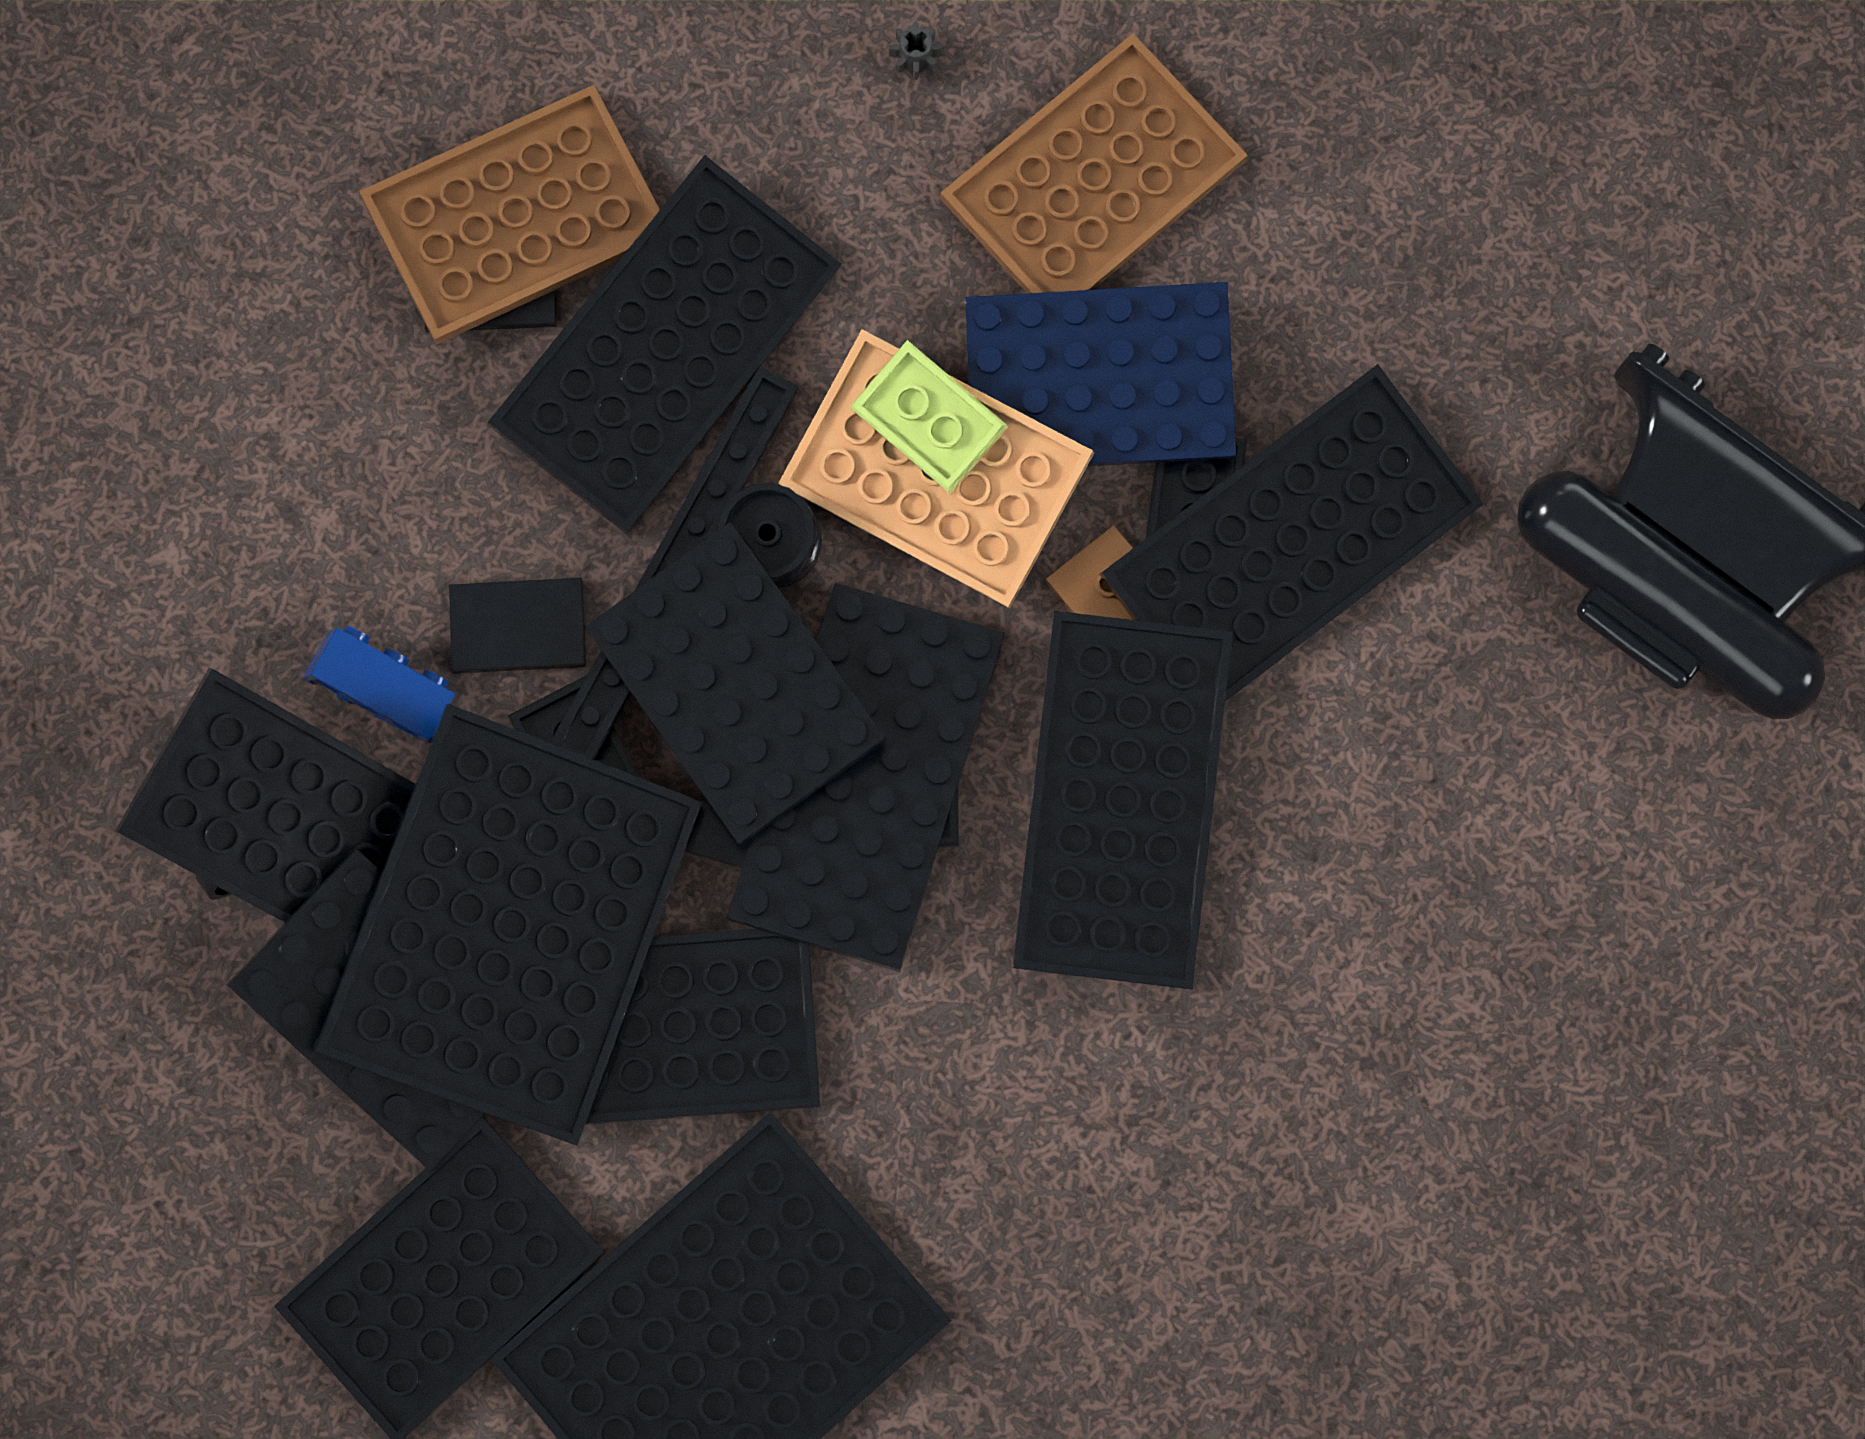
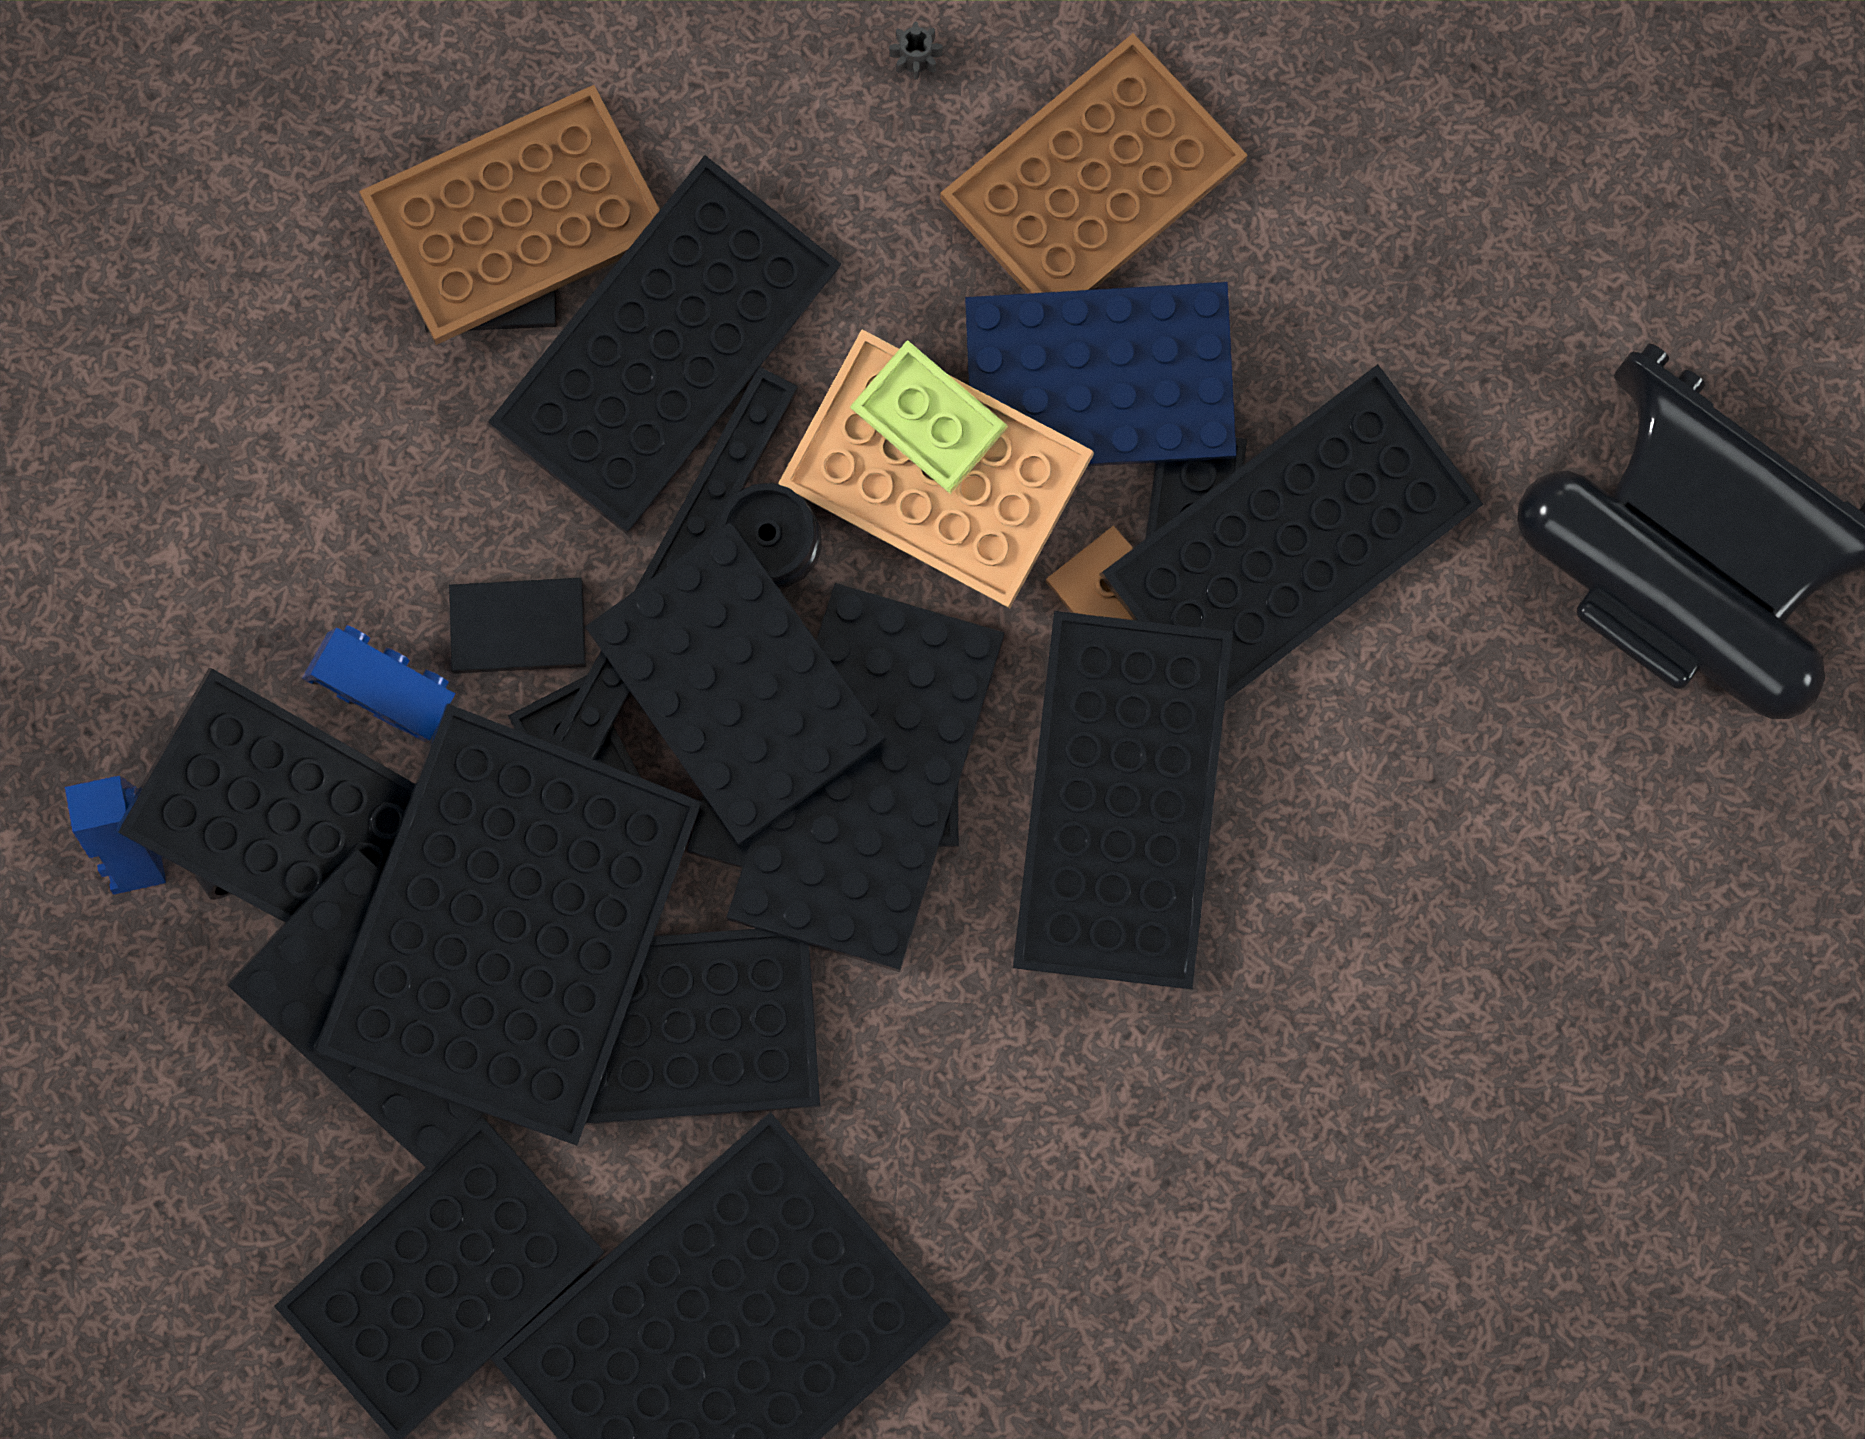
none -> blue wedge [65,775,166,895]

